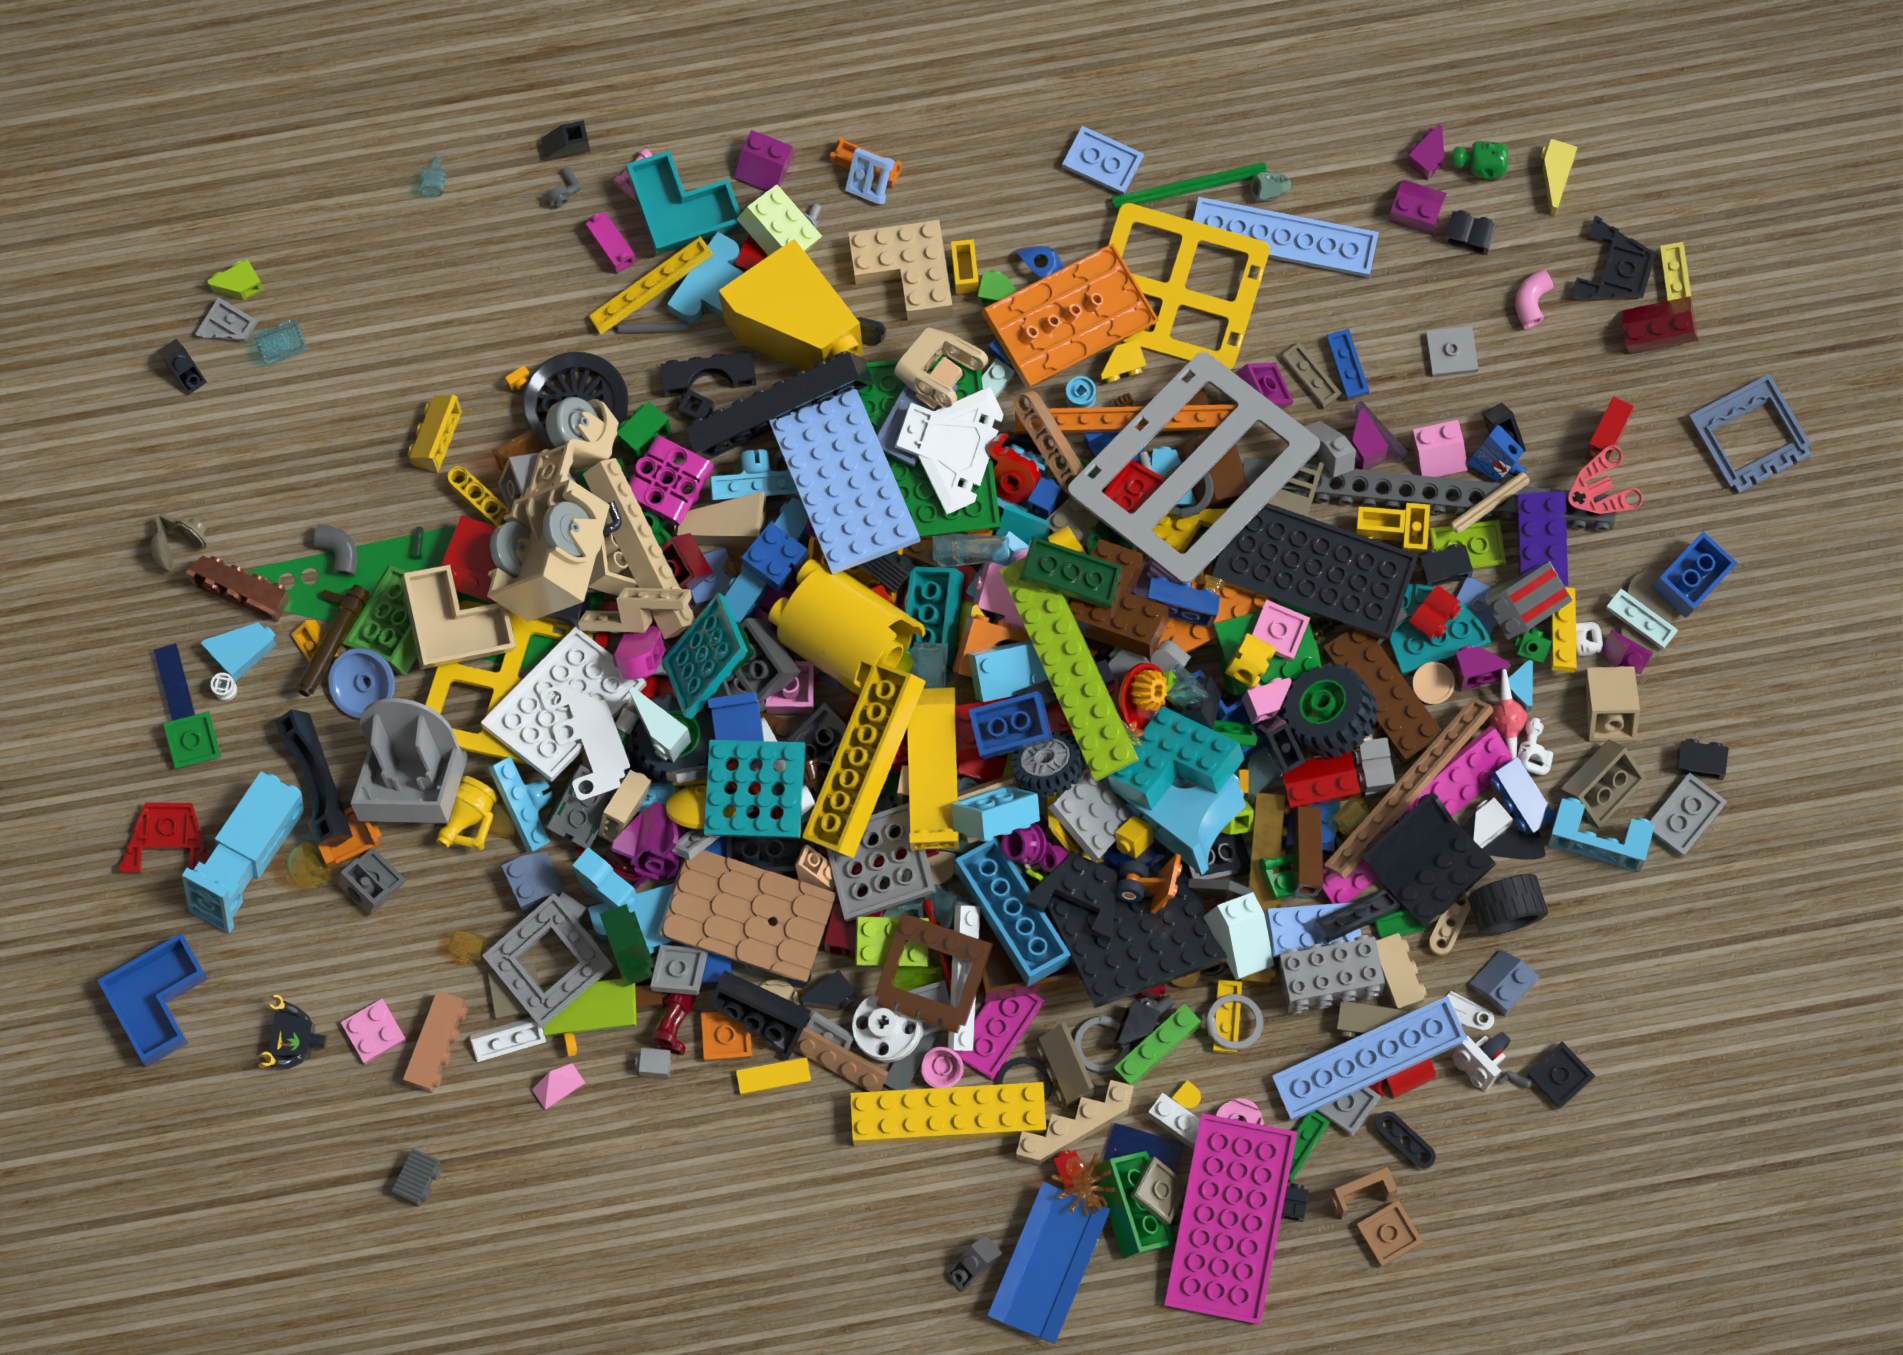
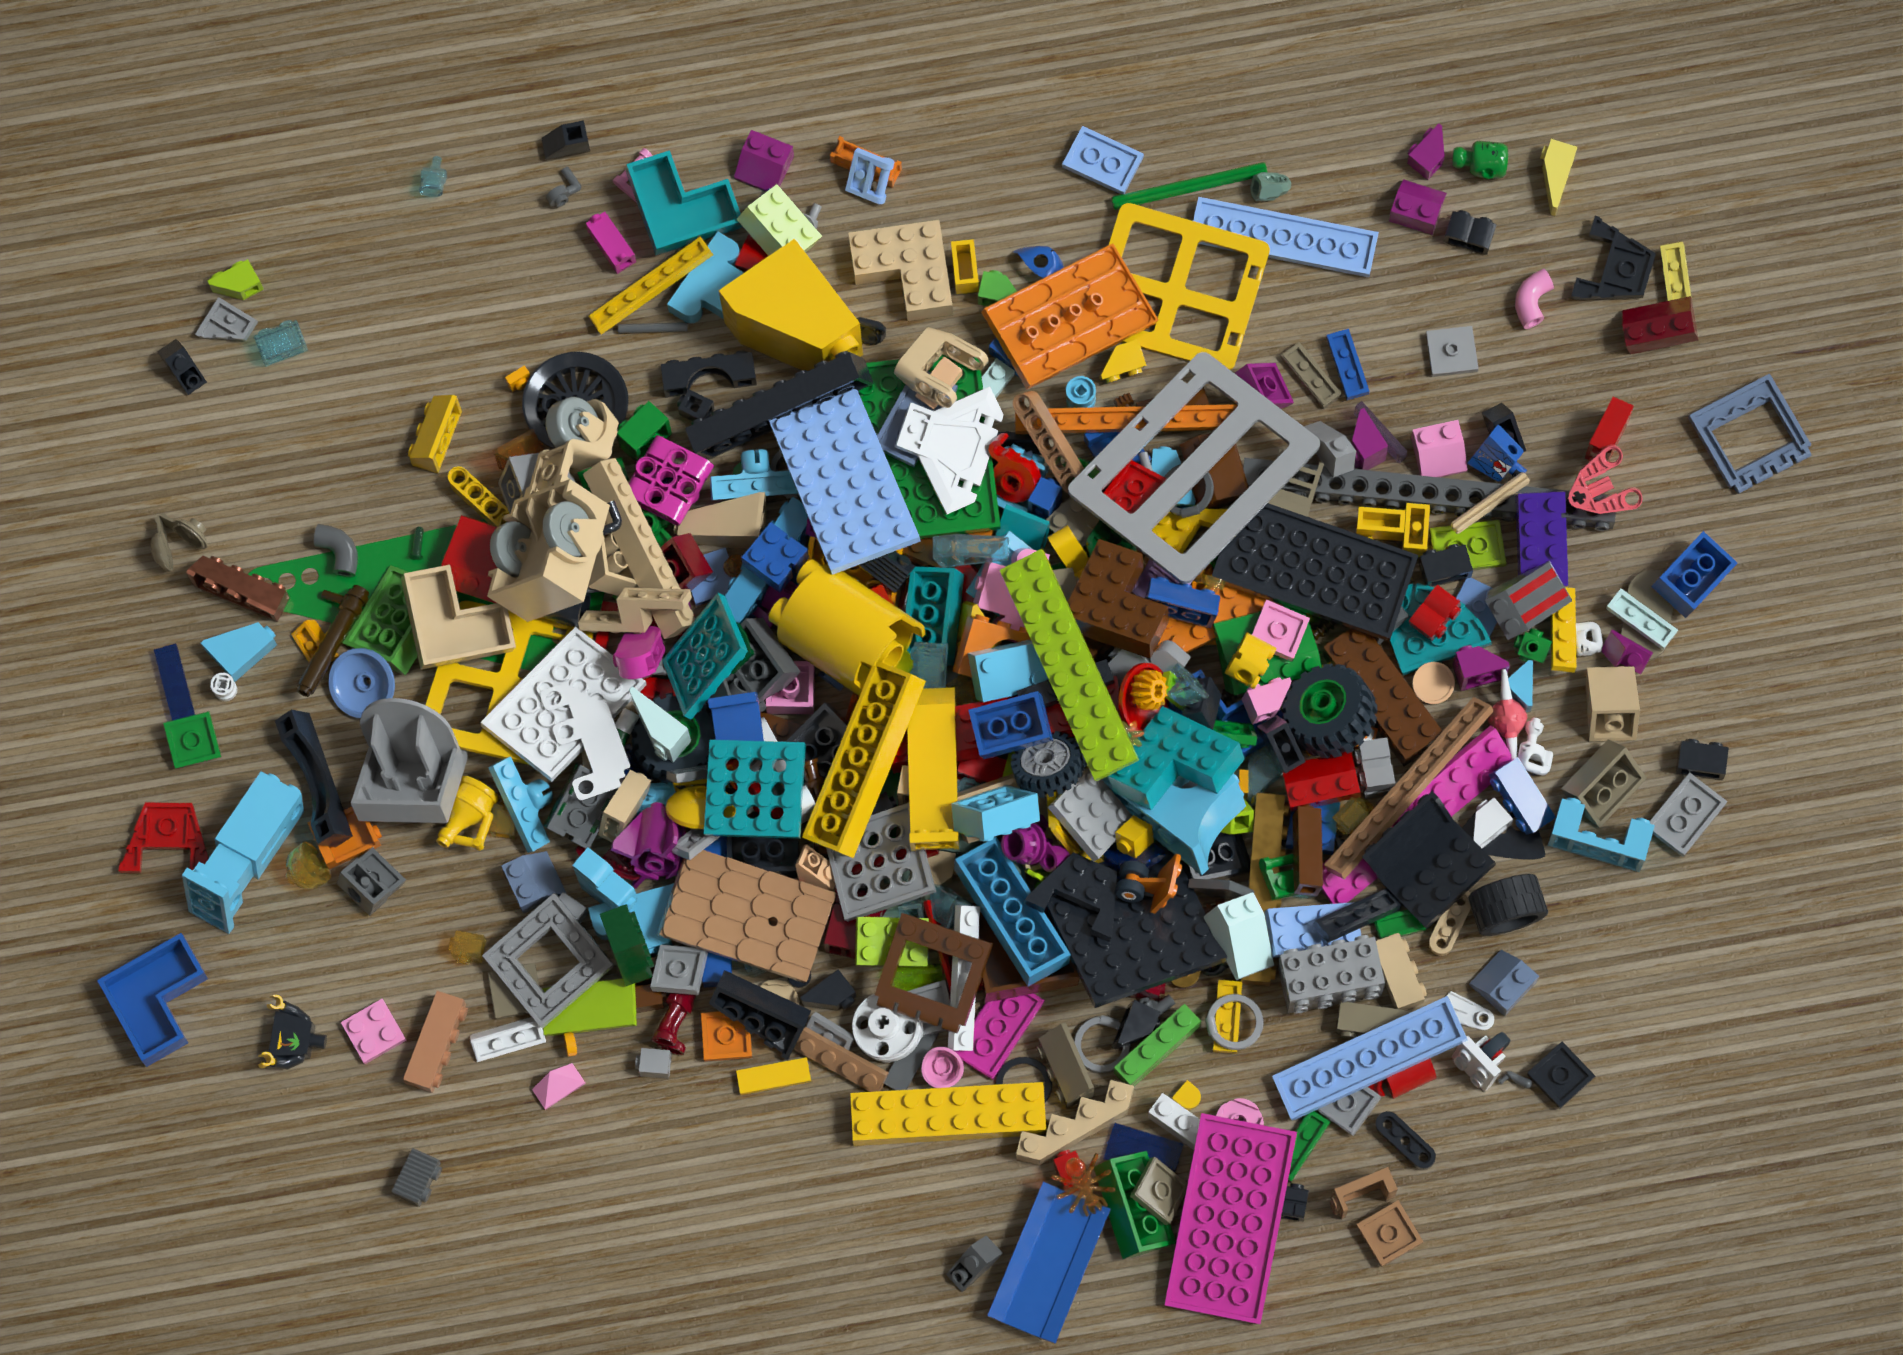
dark green tile [1020,536,1122,610] -> none

